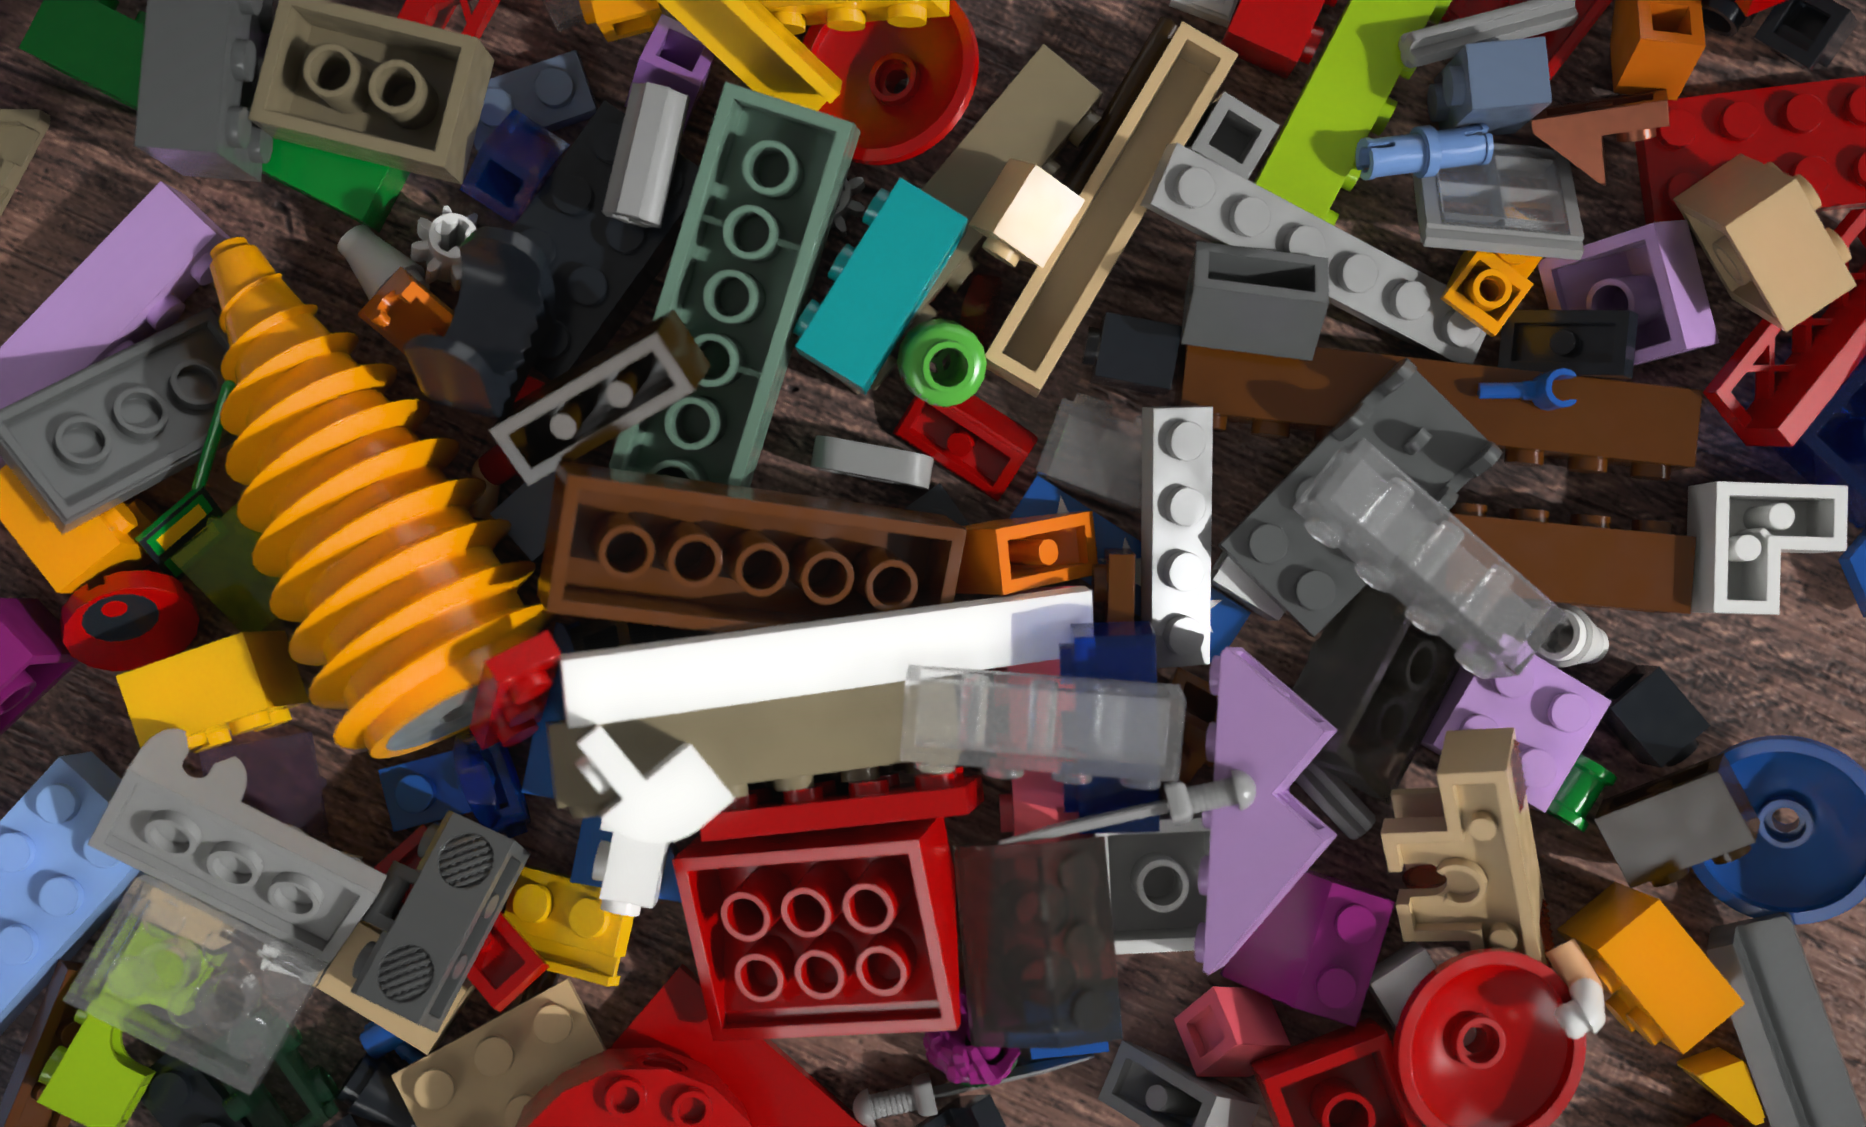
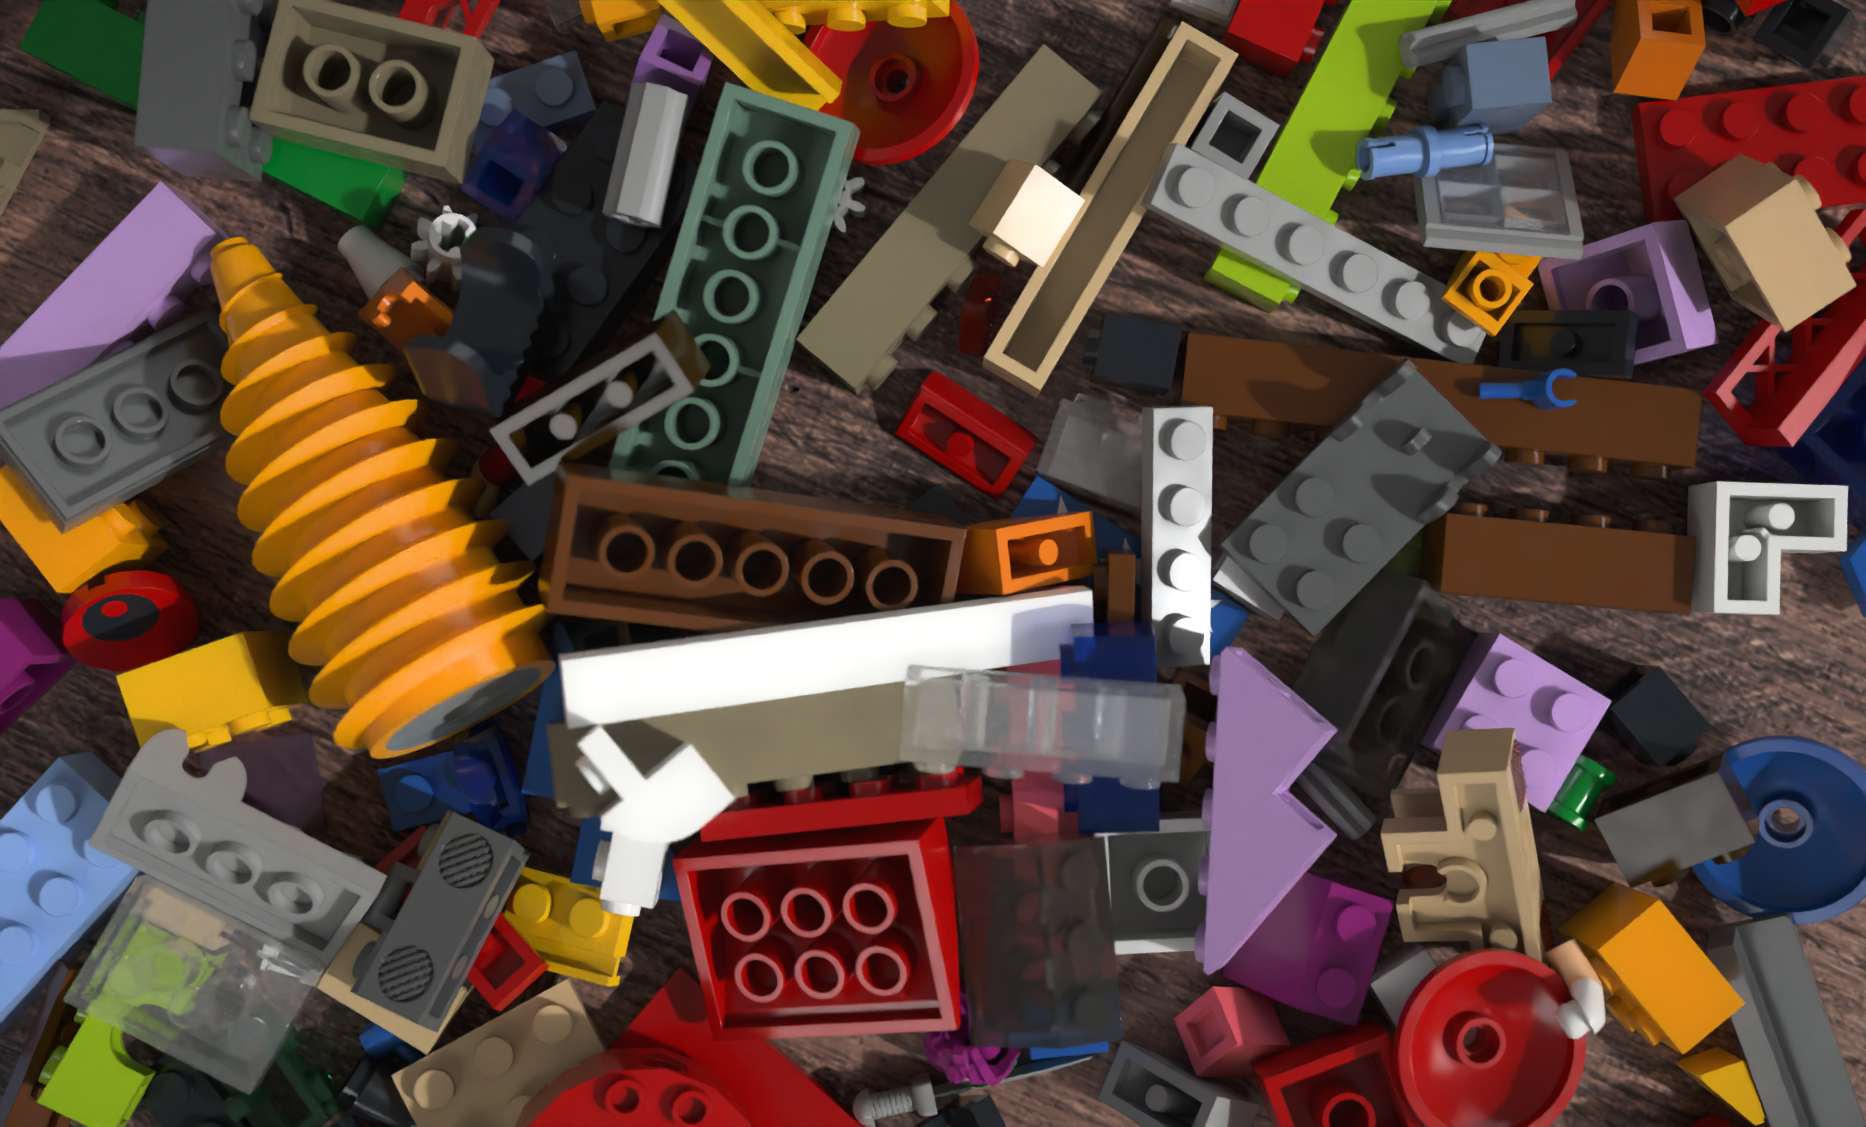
piece [135,380,236,580] -> none
clear neon green piece [171,502,281,632] -> none
red plate [470,630,561,751] -> none
teal brick [793,177,968,395] -> none
light grey beam [810,435,934,490] -> none
bright green head [897,319,987,407] -> none
light grey sword [998,770,1256,845] -> none
dark grey brick [1181,241,1329,361] -> none
clear brick [1292,438,1566,679] -> none
white cone [1530,603,1609,668] -> none
copper slope [1531,89,1670,186] -> none

